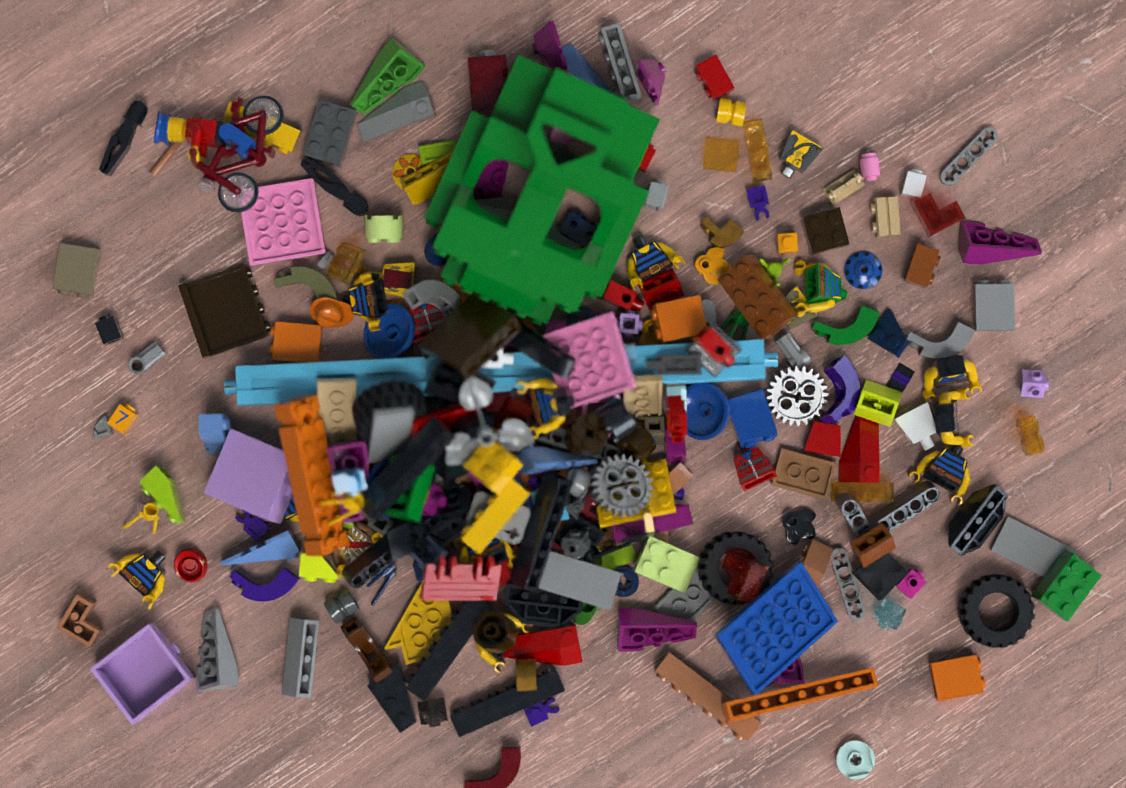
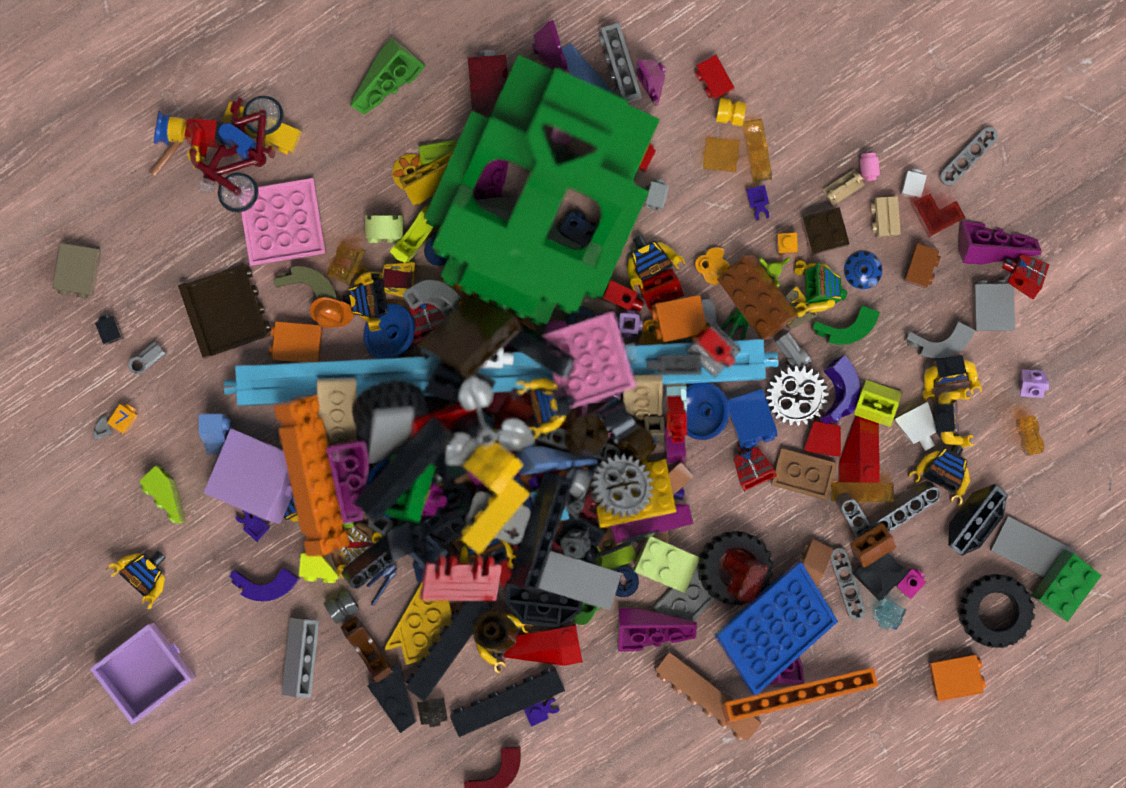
nougat brick [57,594,103,647] -> none
black arm [99,100,148,176] -> none
yellow plant [122,500,159,534] -> none
red piece [174,548,208,583] -> none
light grey wedge [196,609,239,692] -> none
medium blue wedge [220,530,301,566] -> none
black arm [300,157,369,216] -> none
dark grey brick [303,100,358,168] -> none
light grey tile [317,251,335,270] -> none
yellow plant [321,491,364,526] -> none
brick [332,468,367,496] -> none
light grey wedge [357,81,435,142] -> none
pearl gold brick [516,658,537,691] -> none
yellow tile [643,509,654,533] -> none
pearl gold brick [700,216,745,248] -> none
torso [780,130,823,179] -> none
black plate [782,509,816,545] -> none
light aqua plate [836,740,875,779] -> none
dark blue wing [867,308,909,358] -> none
black piece [886,362,915,393] -> none
none -> neon yellow arch [390,205,435,263]
none -> red torso [1001,254,1050,300]

